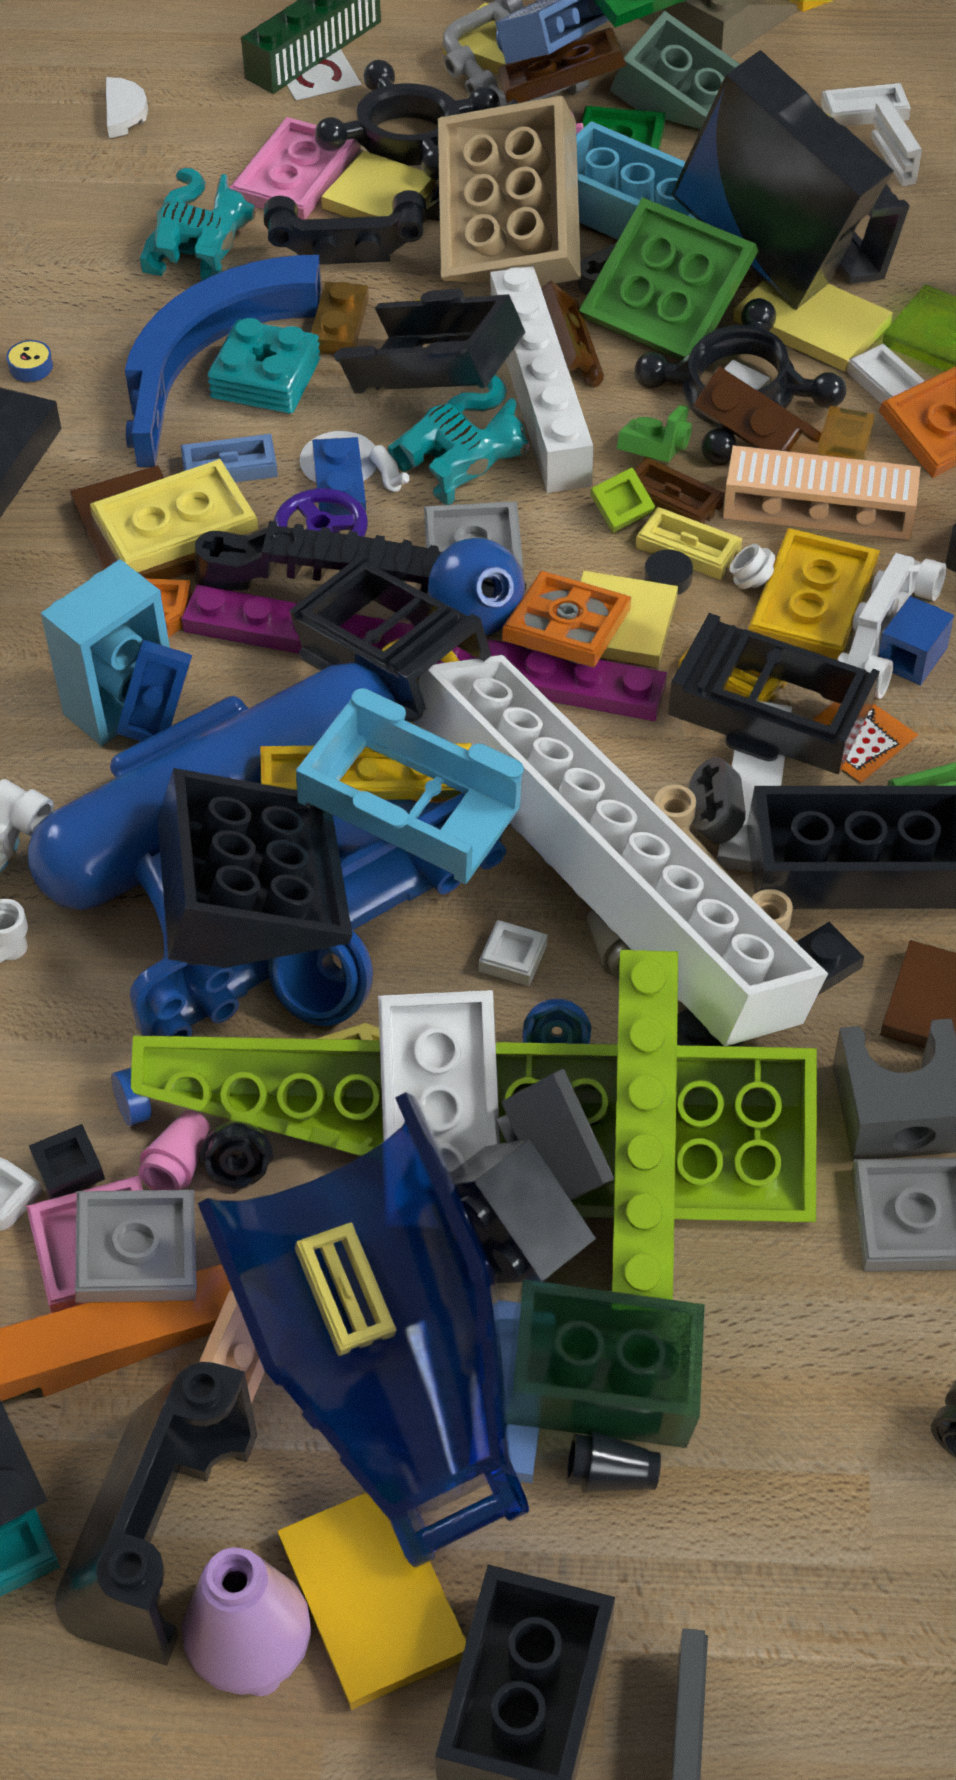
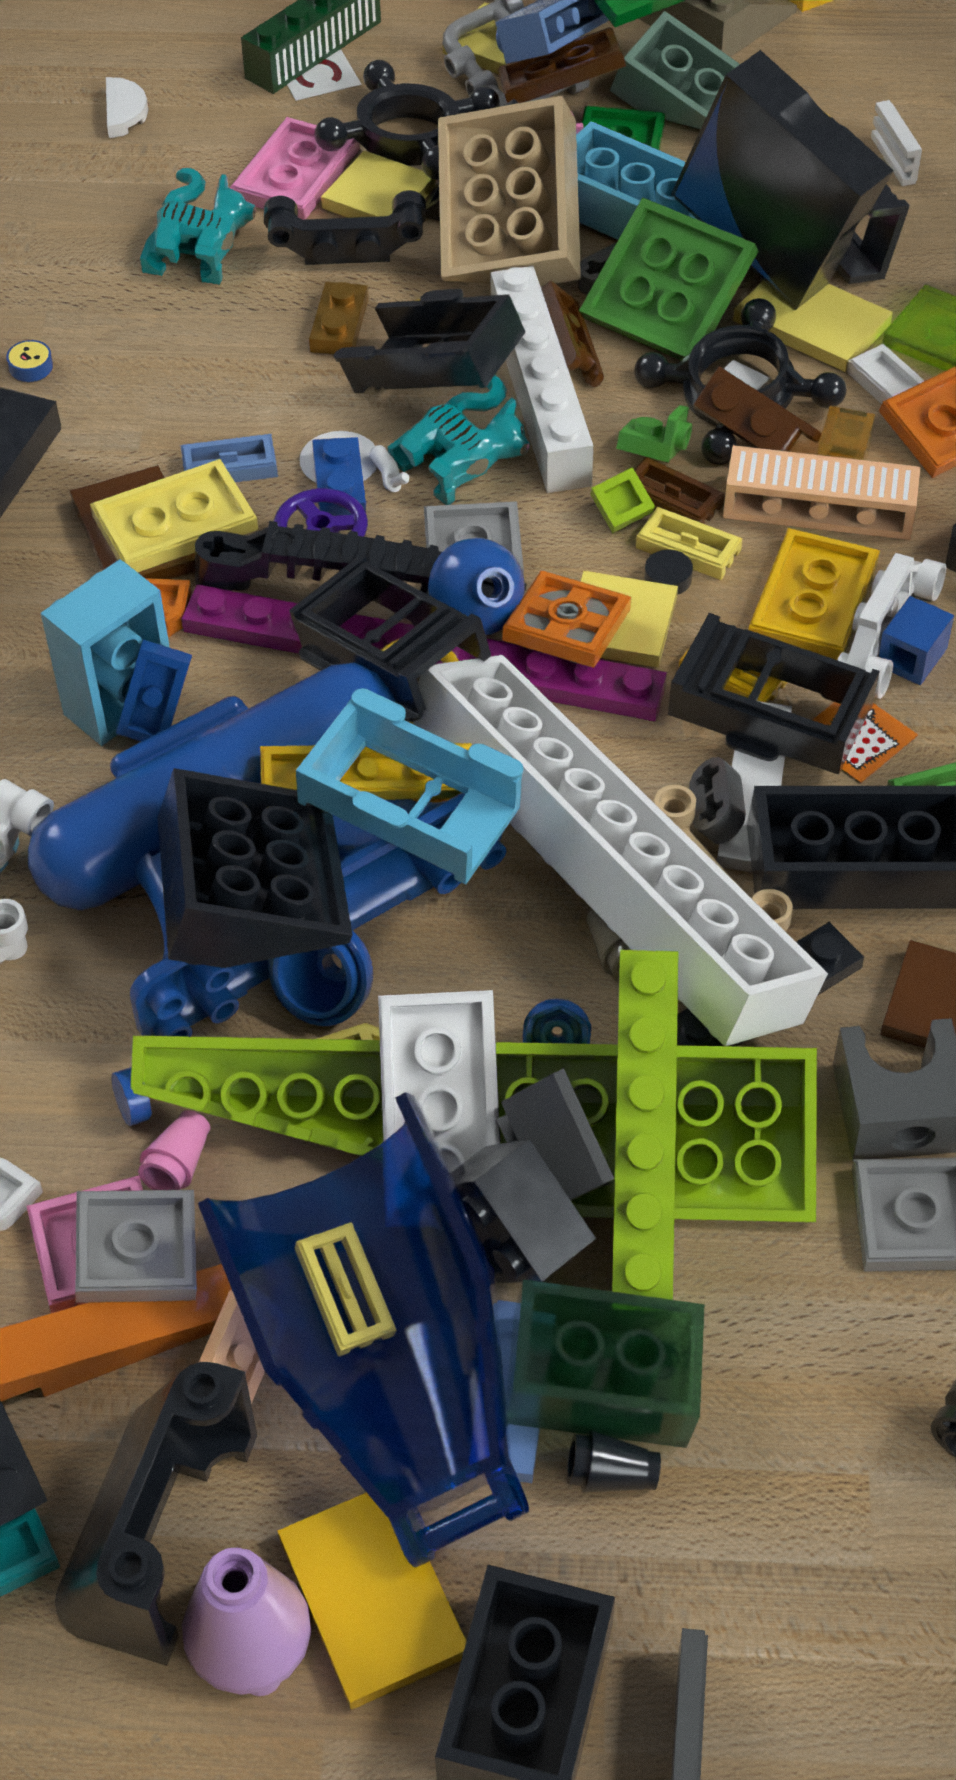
black plate [28,1124,105,1199] -> none
blue arch [125,255,322,467] -> none
black plate [200,1121,273,1189] -> none
teal brick [207,318,321,414] -> none
white tile [479,920,548,987] -> none
white plate [729,544,775,589] -> none
white tile [821,83,911,126] -> none

